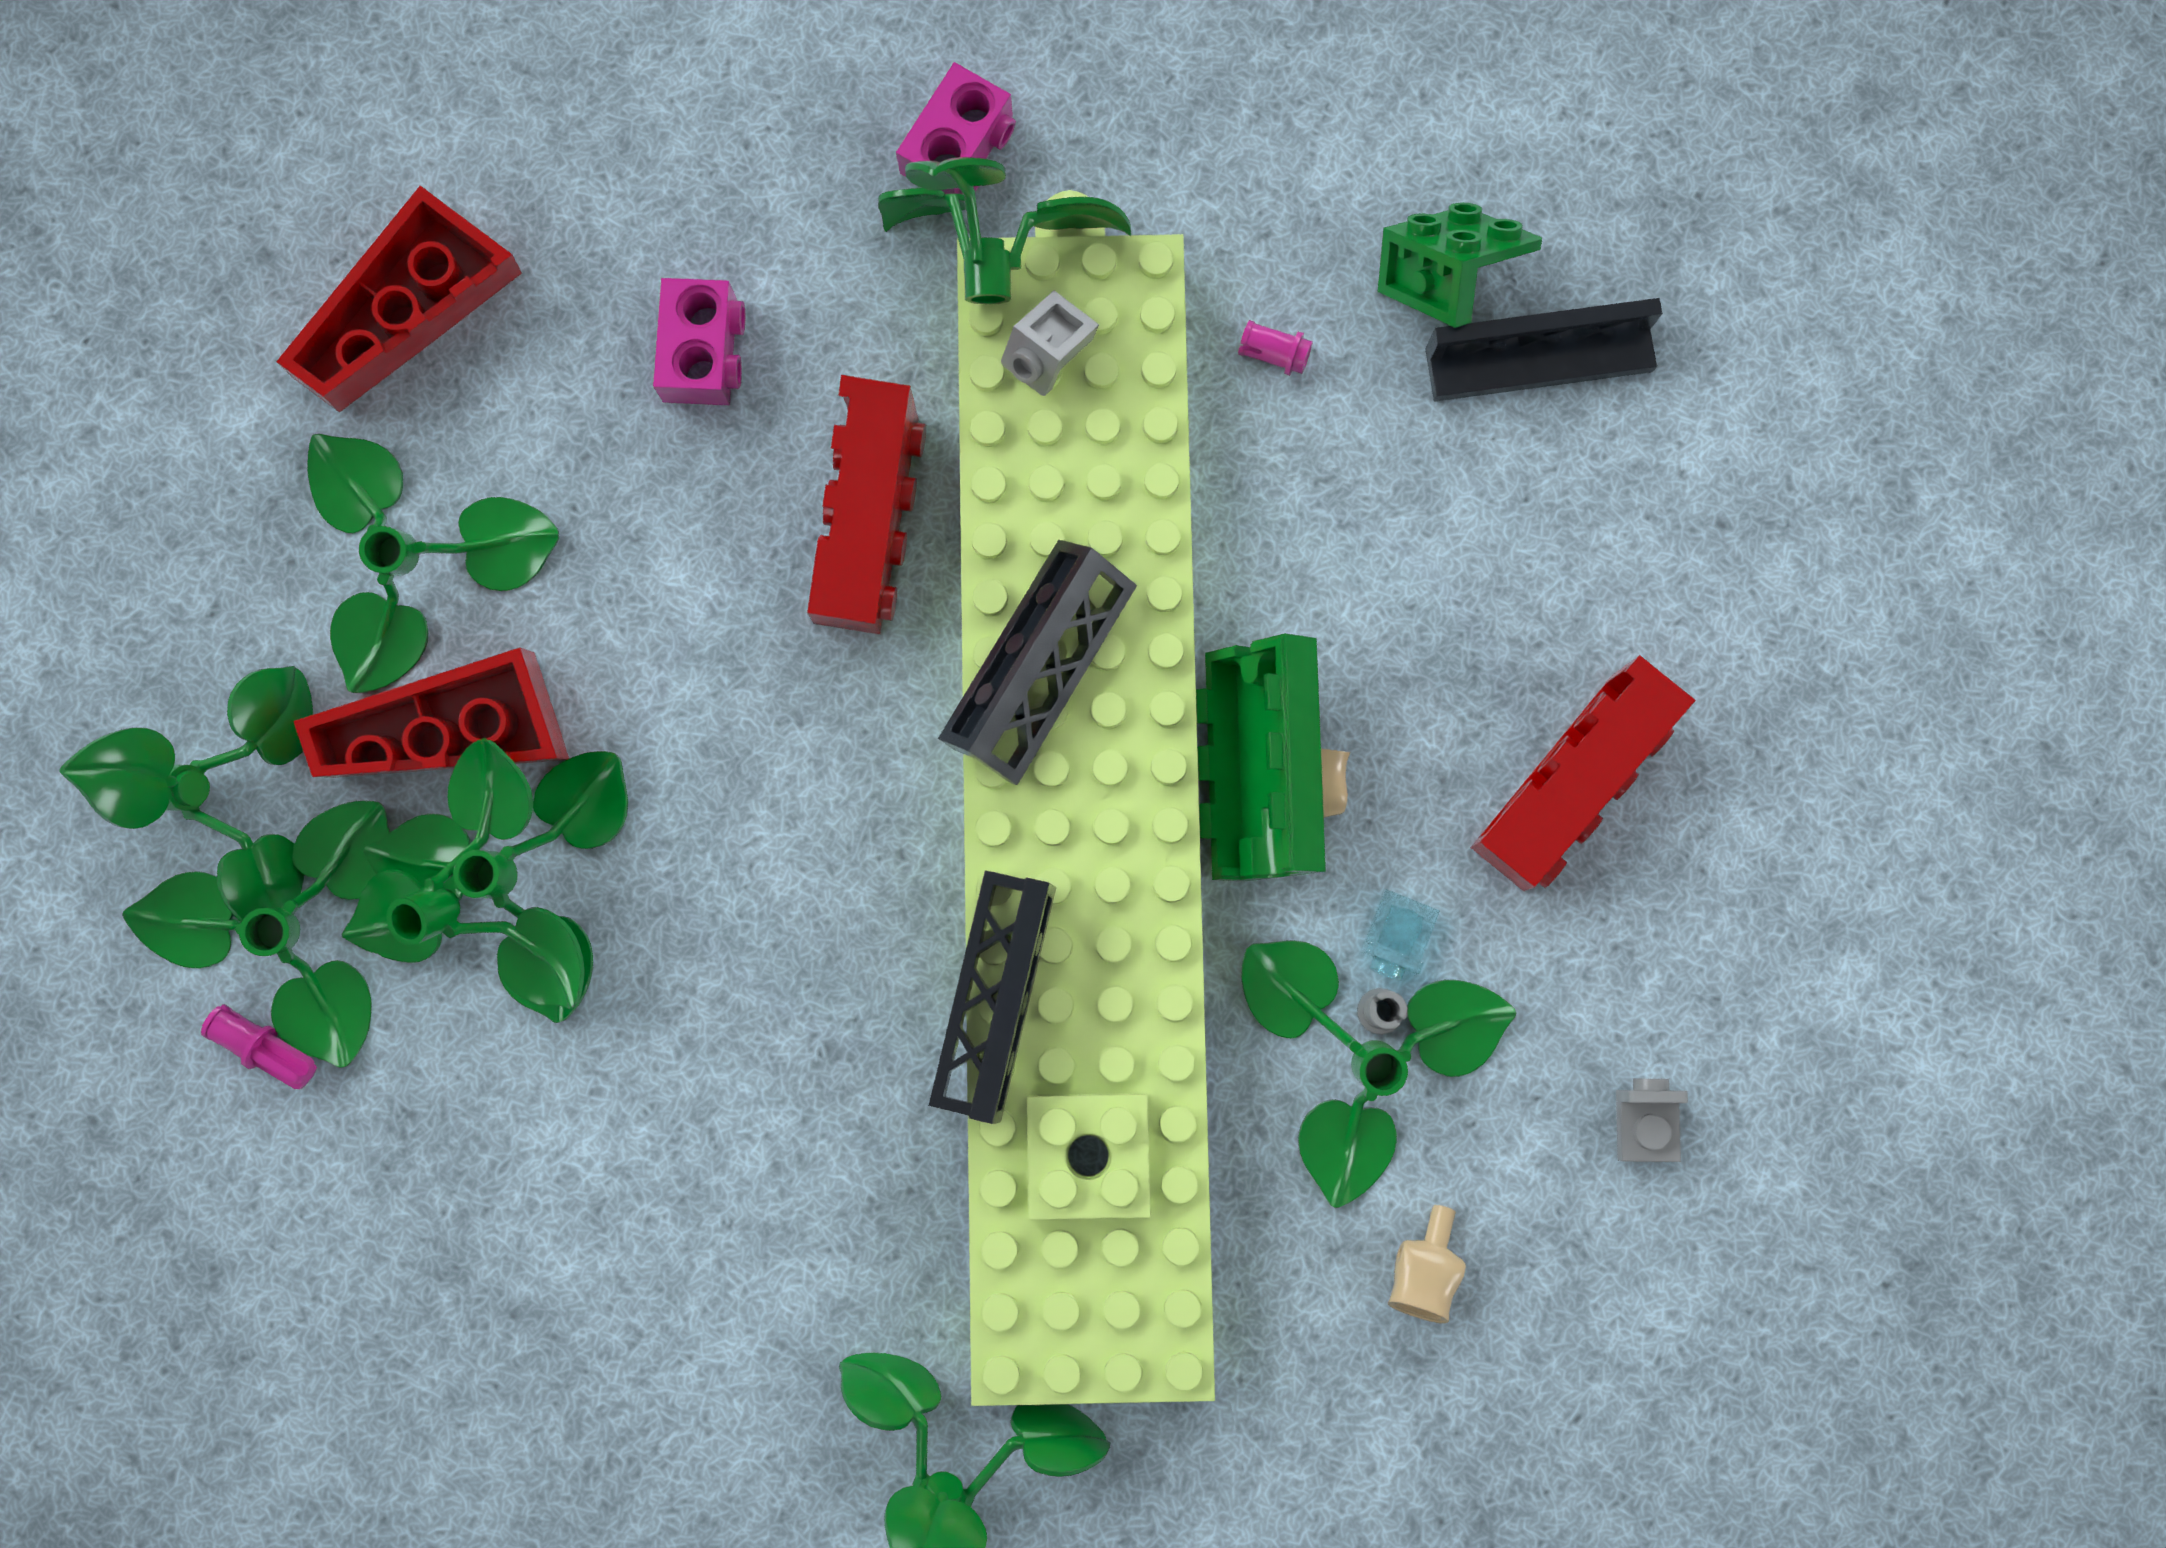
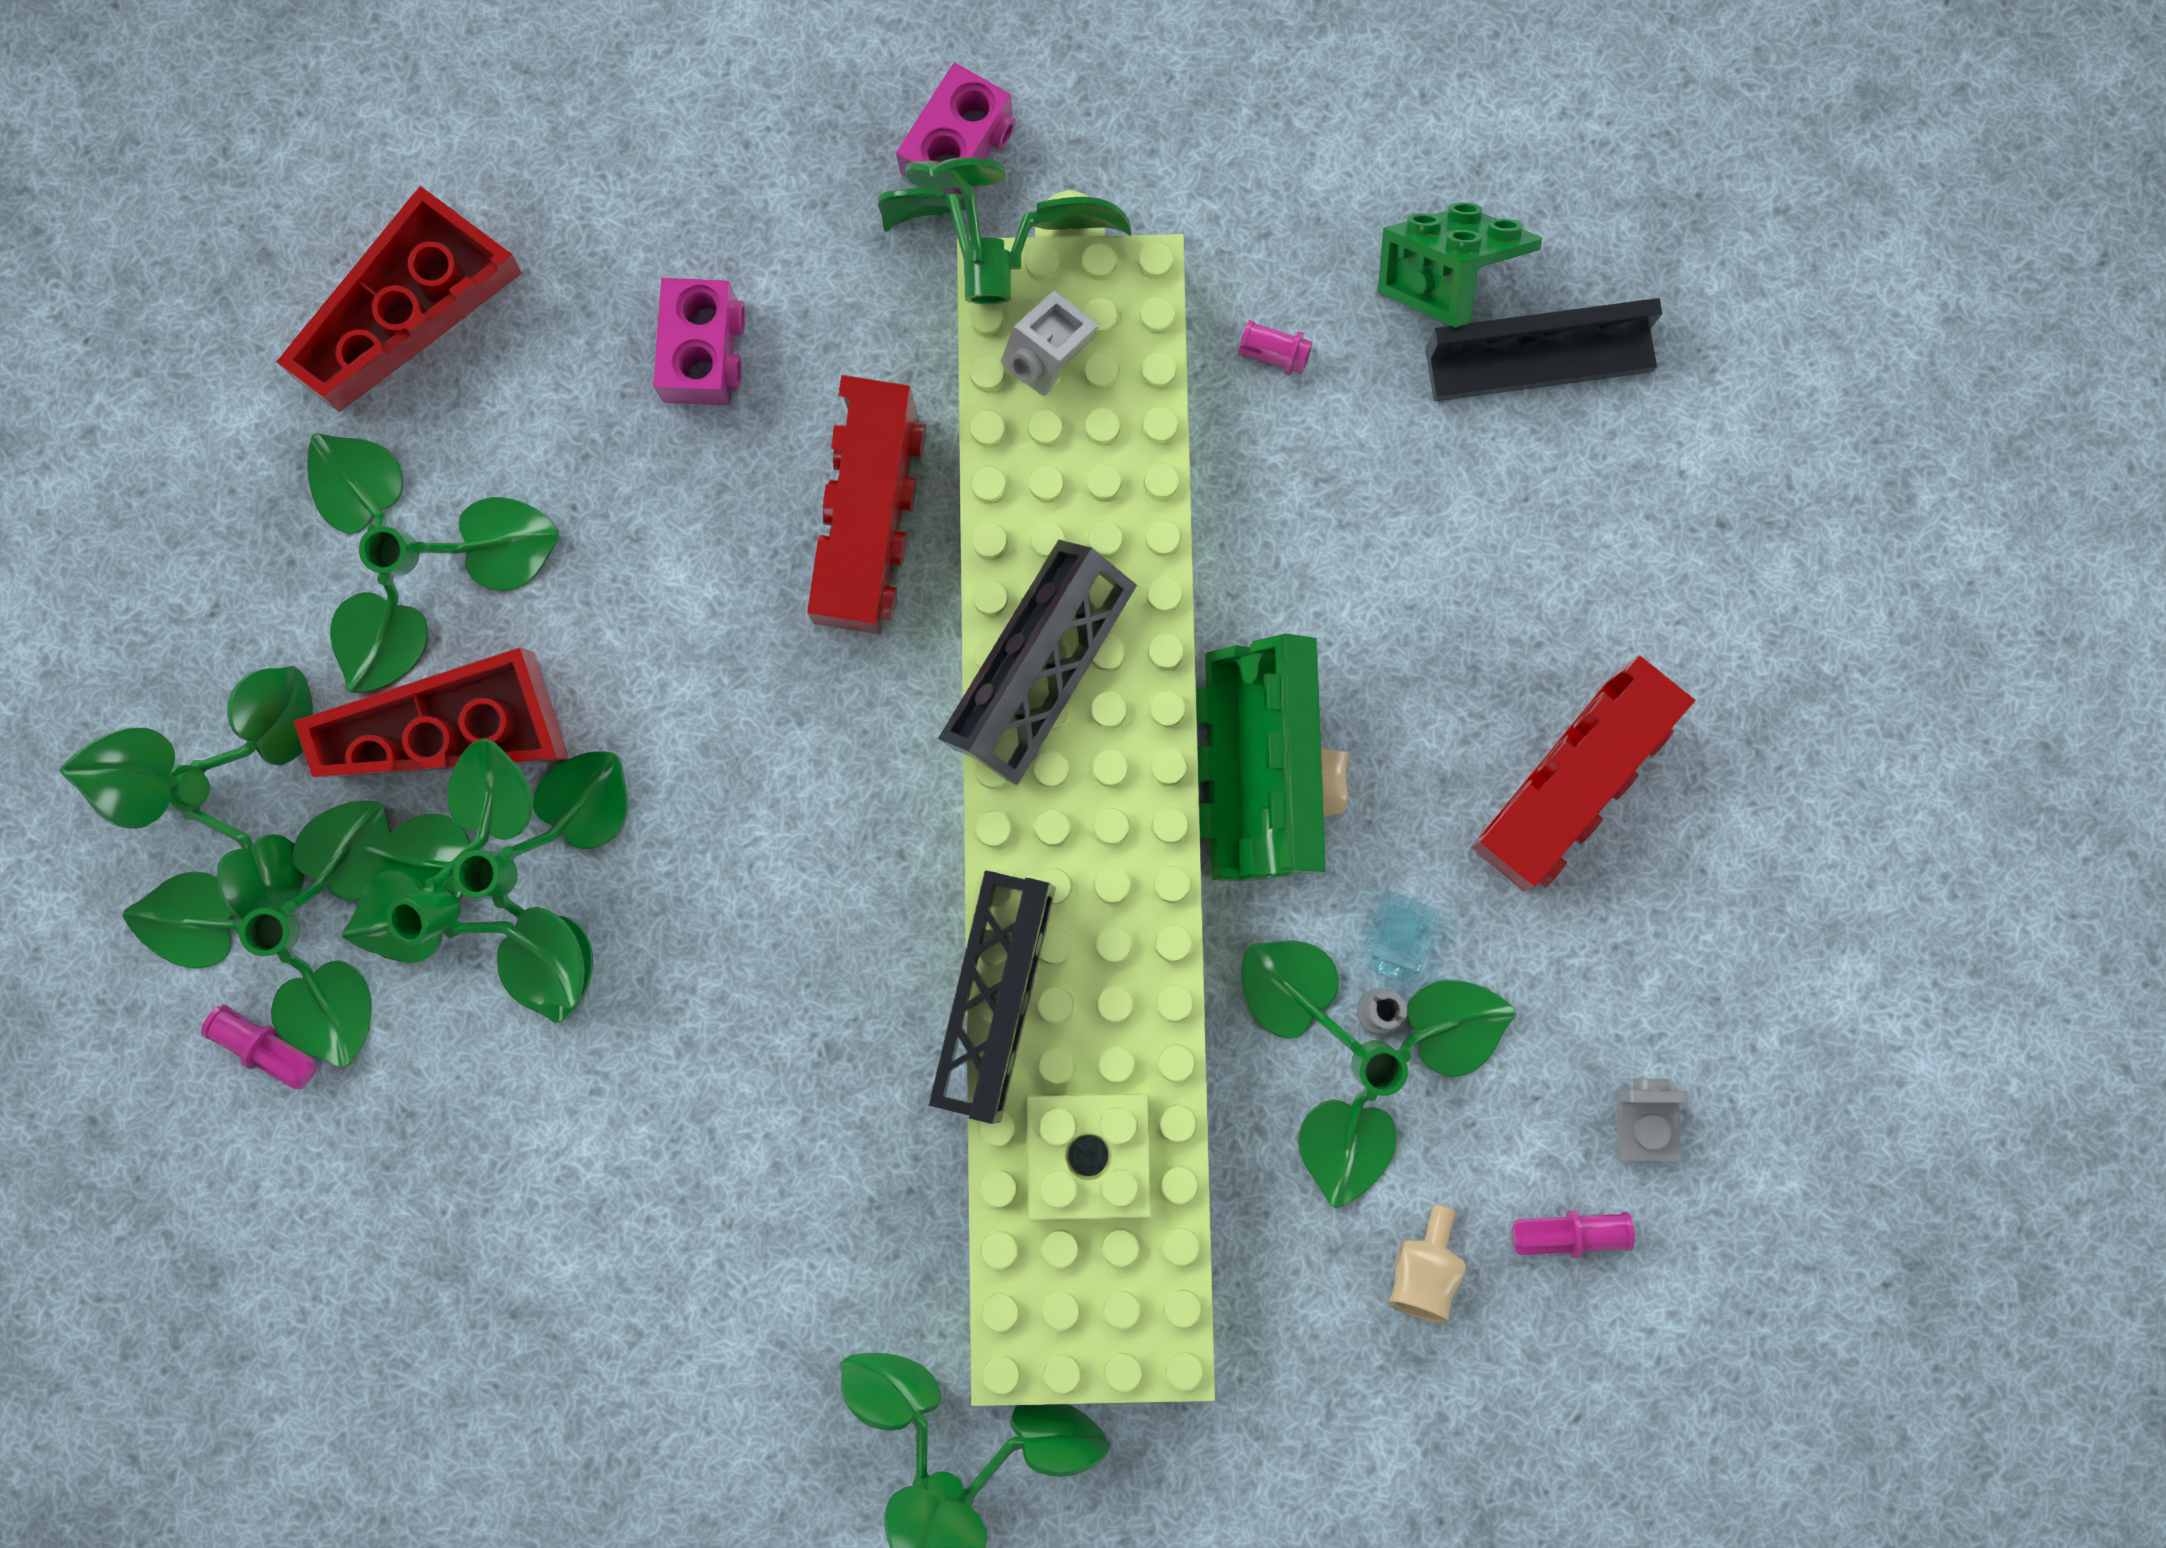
none -> dark pink axle [1512,1210,1635,1258]

